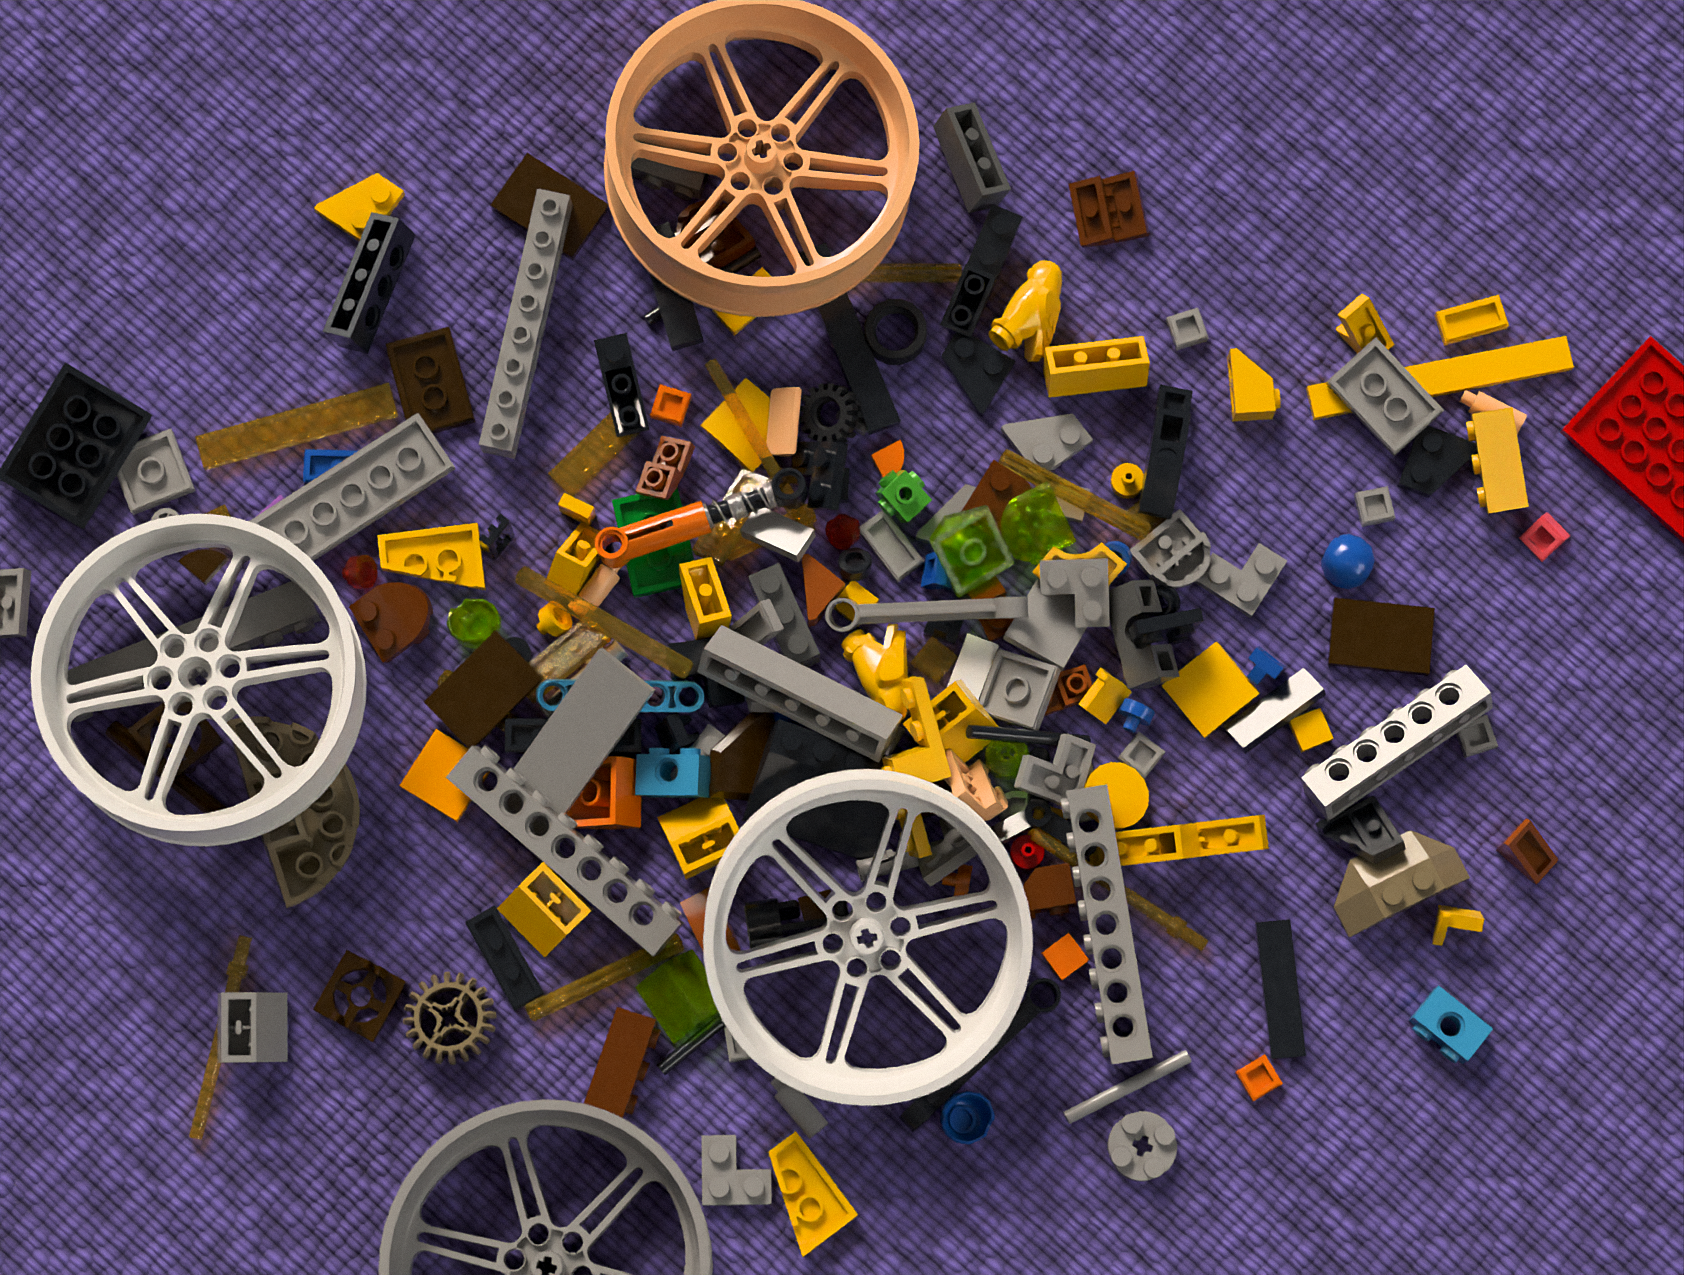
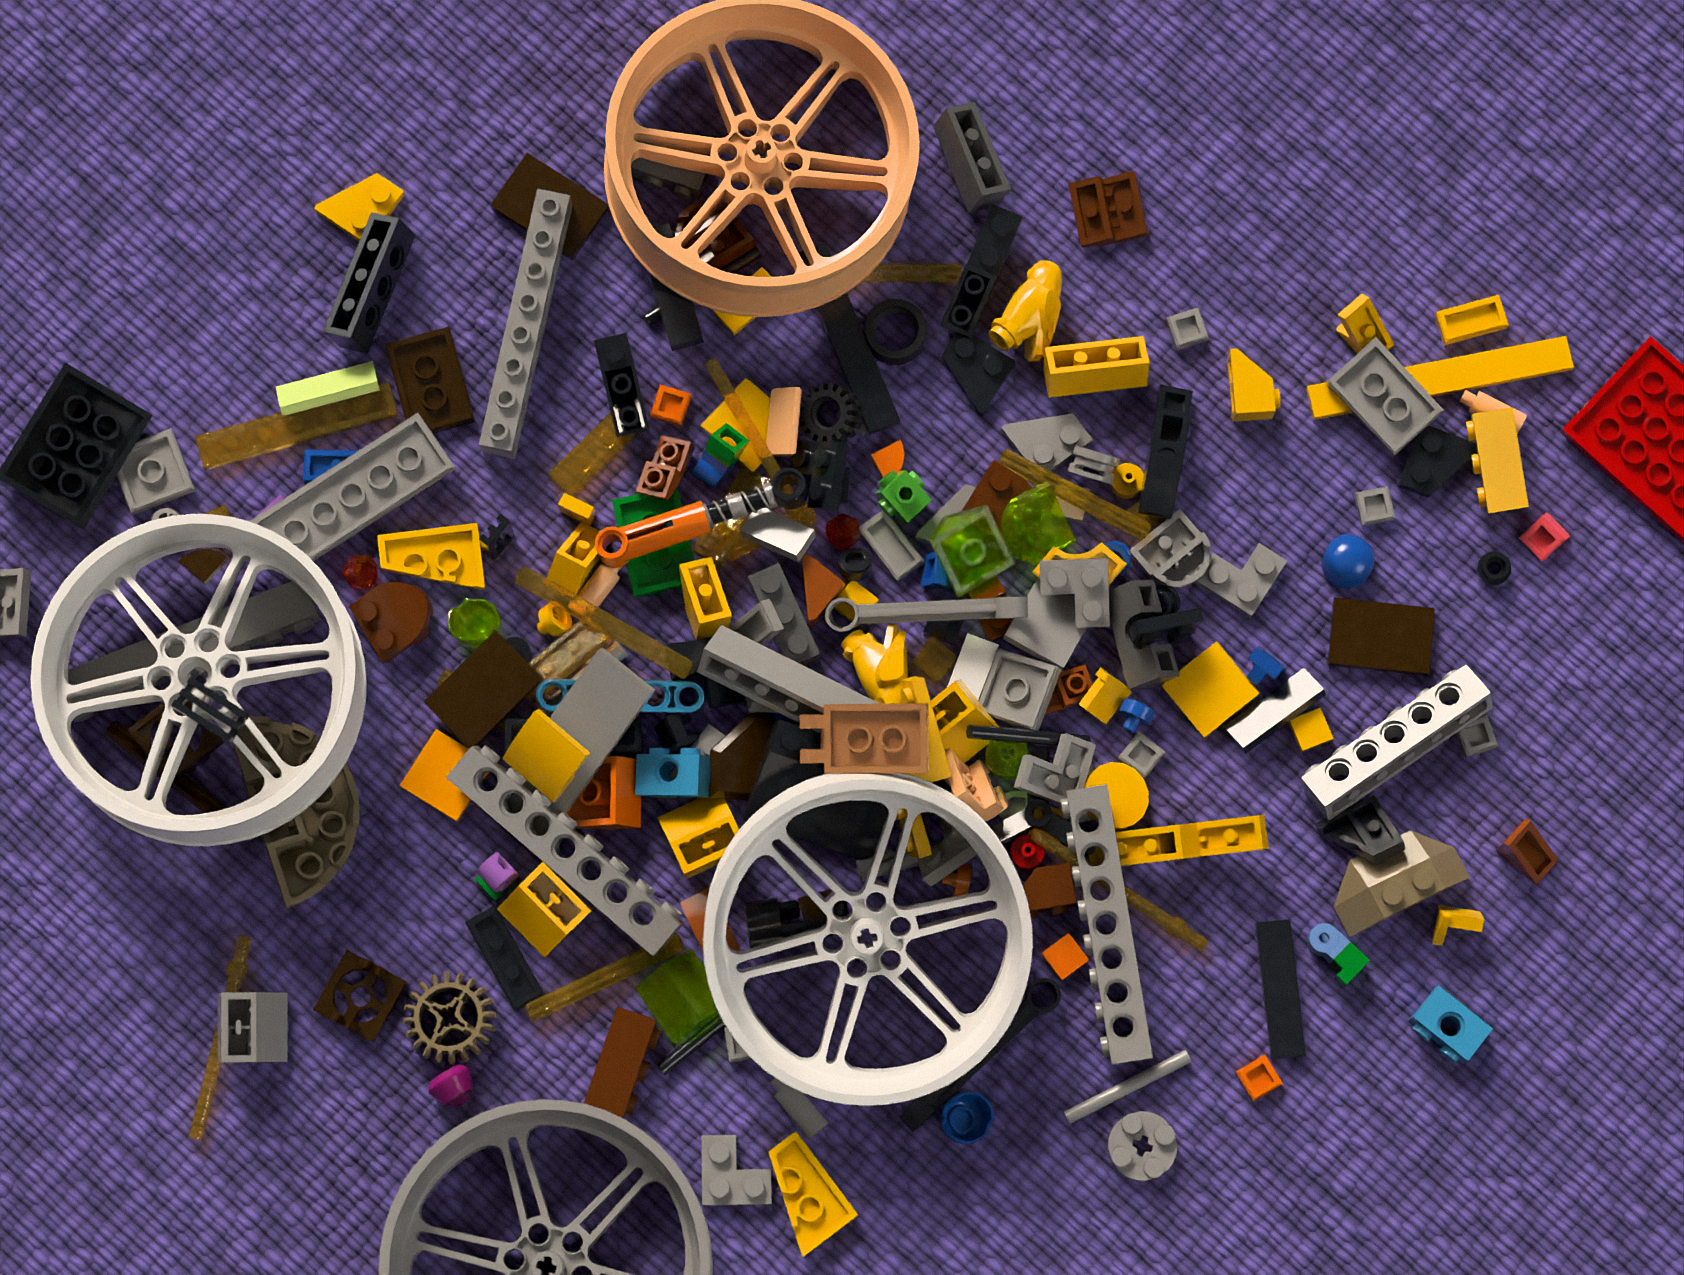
none -> black tile [171,676,250,744]
none -> yellowish green tile [276,361,380,416]
none -> magenta cone [428,1064,473,1109]
none -> medium lavender leg [475,852,521,903]
none -> yellow slope [502,709,591,803]
none -> leg [692,423,750,490]
none -> medium nougat tile [800,703,929,774]
none -> light grey wheel [1068,445,1120,484]
none -> leg [1307,923,1370,989]
none -> black plate [1477,552,1511,585]

